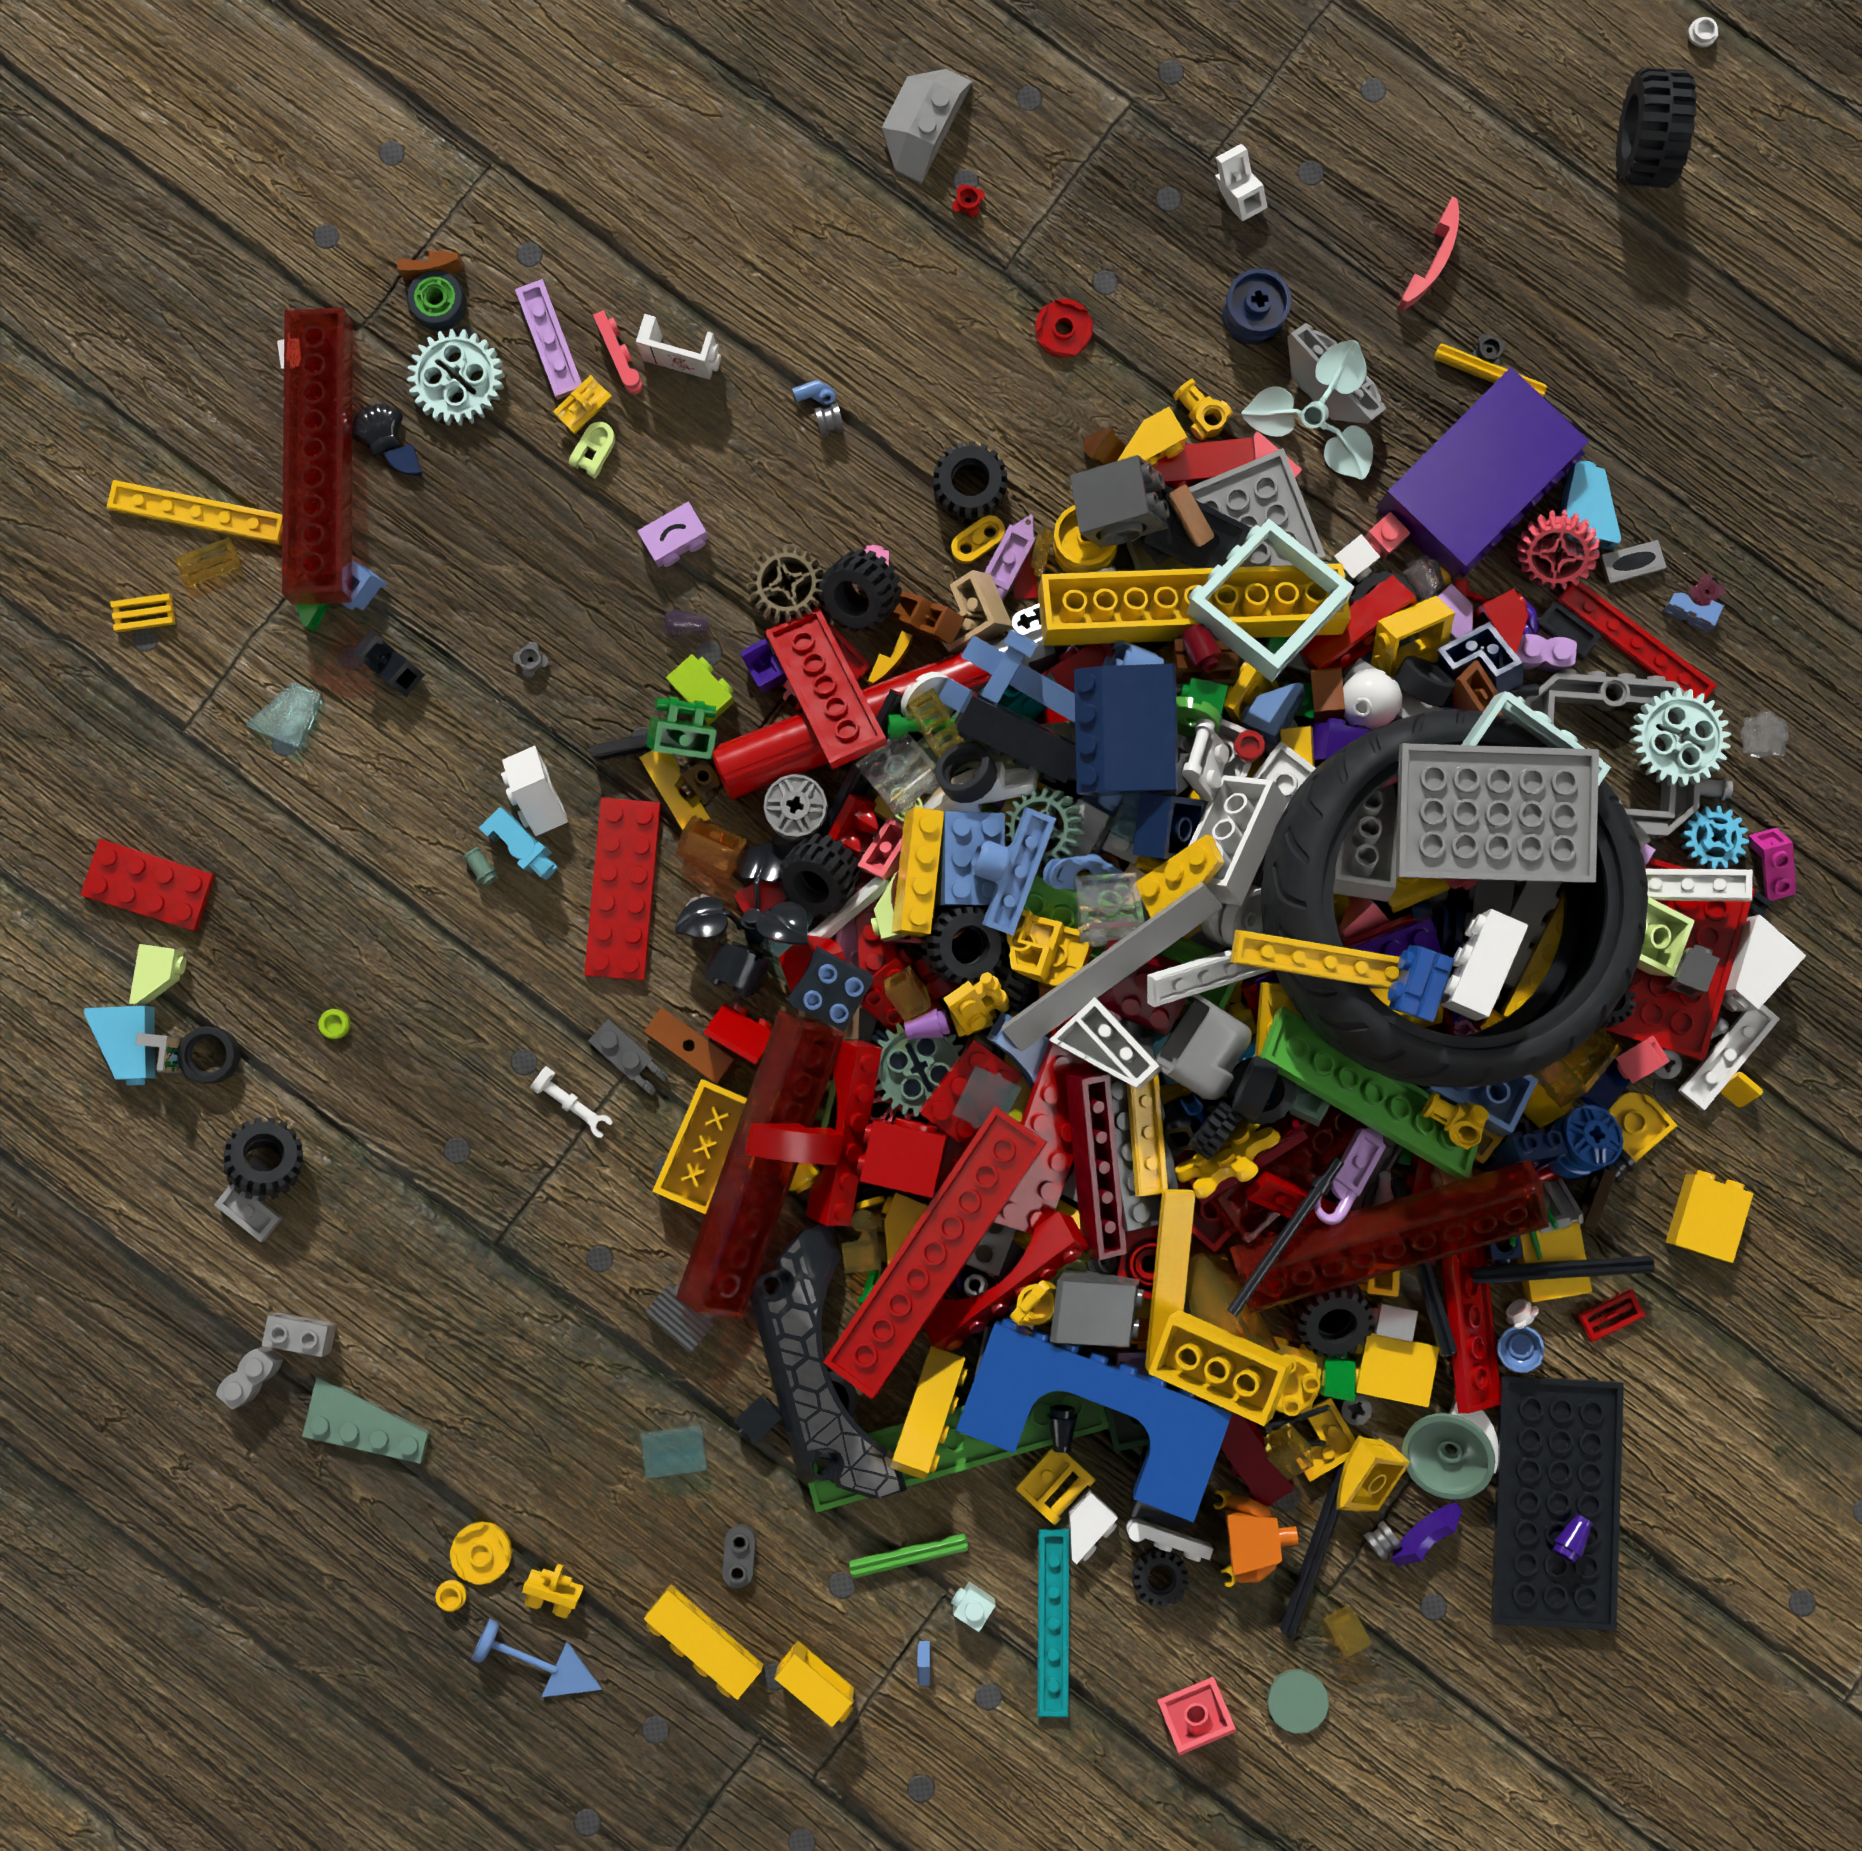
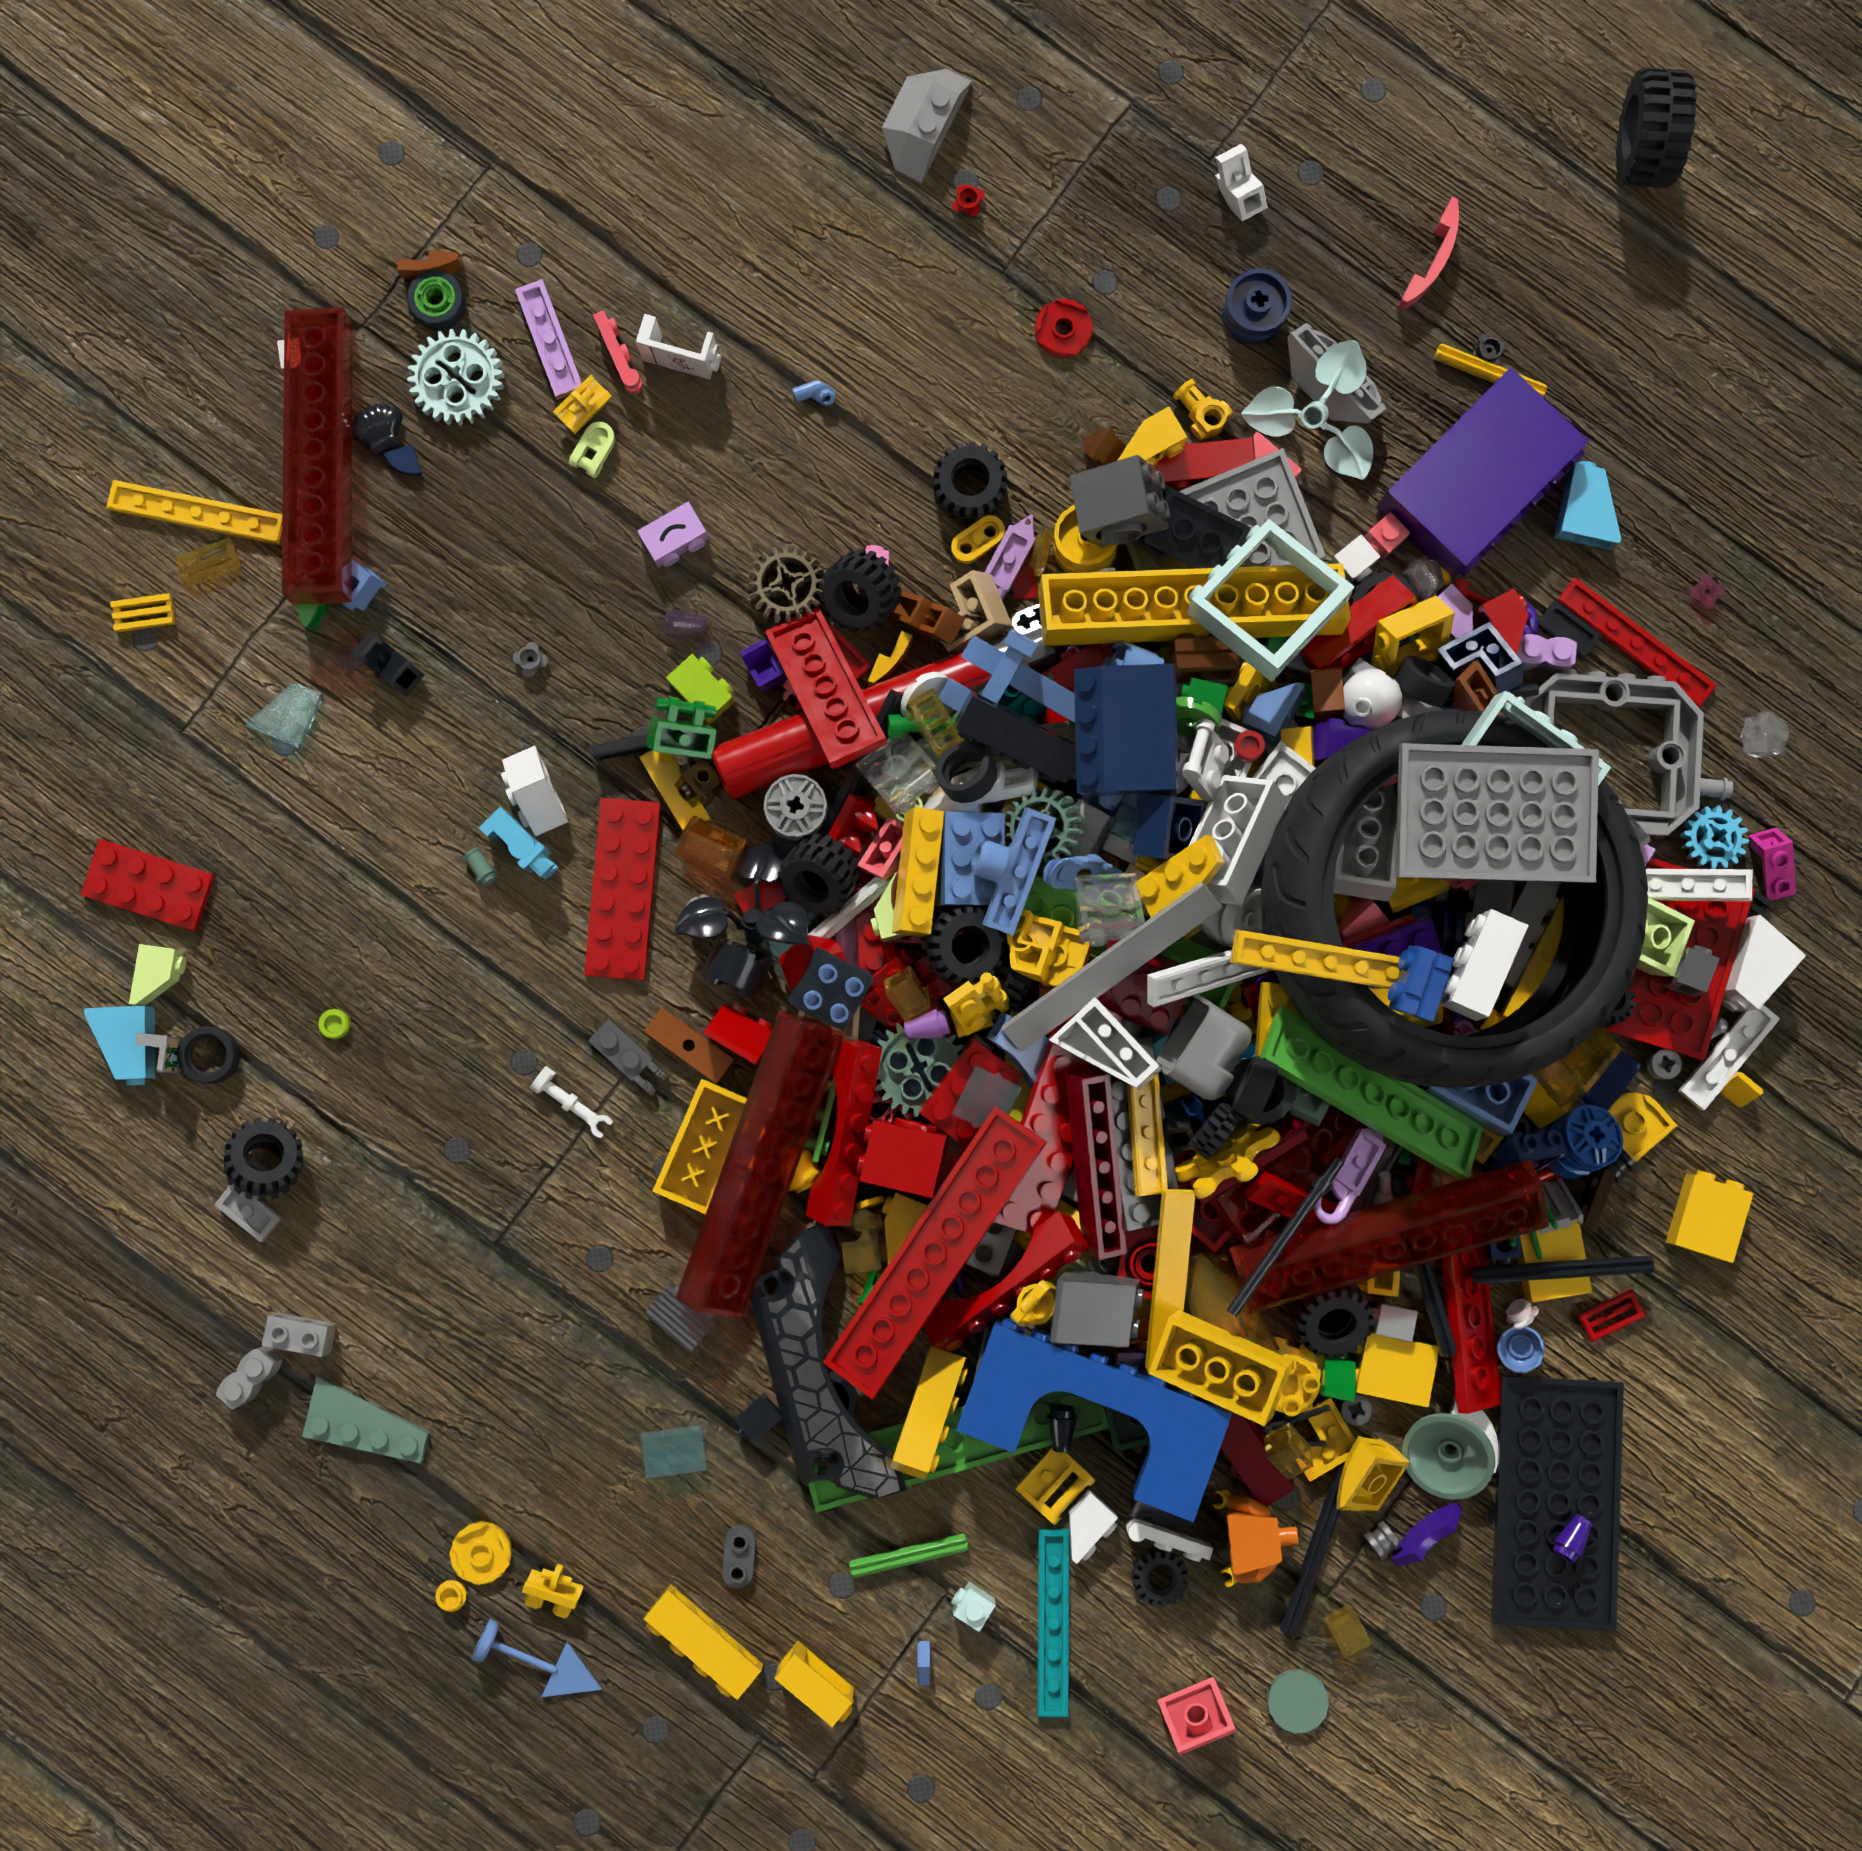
red slope [745,1123,845,1165] -> none
flat silver wheel [814,403,844,437] -> none
light grey pin [964,1274,988,1297] -> none
medium nougat slope [1167,485,1214,548] -> none
dark red brick [1182,624,1223,672] -> none
yellow connector [1421,1092,1489,1150] -> none
coral gear [1517,509,1600,590] -> none
light grey tile [1599,540,1667,585] -> none
coral brick [1616,1035,1670,1084] -> none
light aqua gear [1629,688,1731,787] -> none
medium blue piece [1662,593,1724,633] -> none
white plate [1688,17,1718,47] -> none

